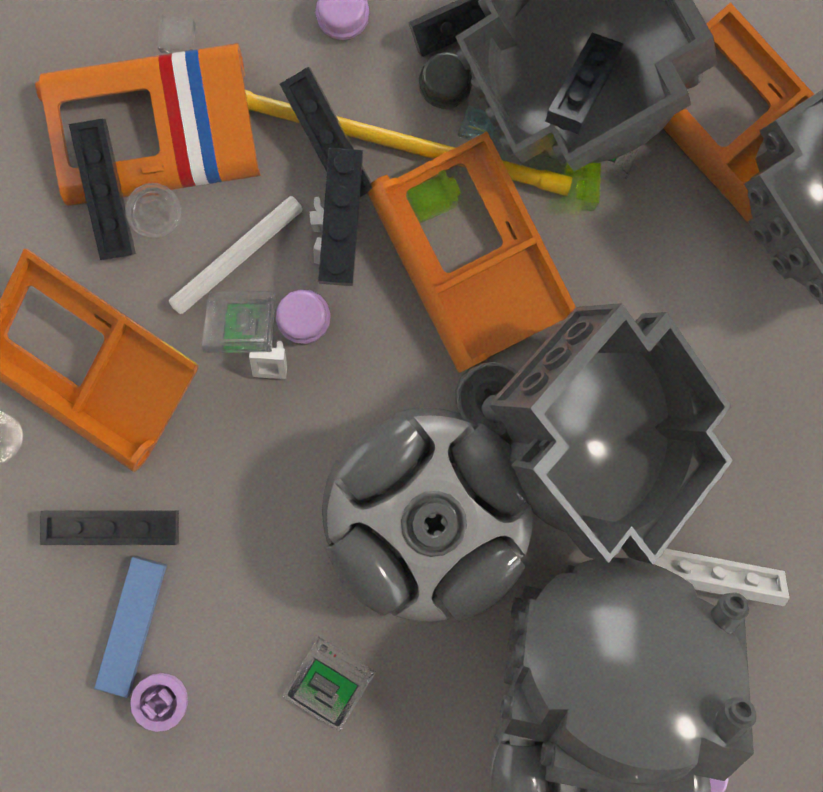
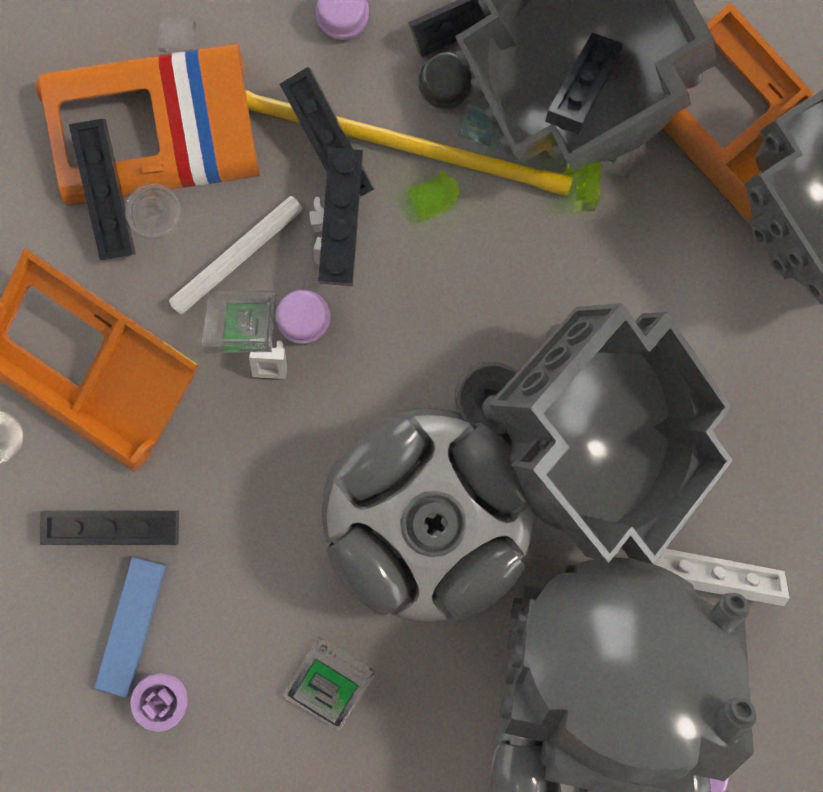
orange piece [367,132,576,373] -> none

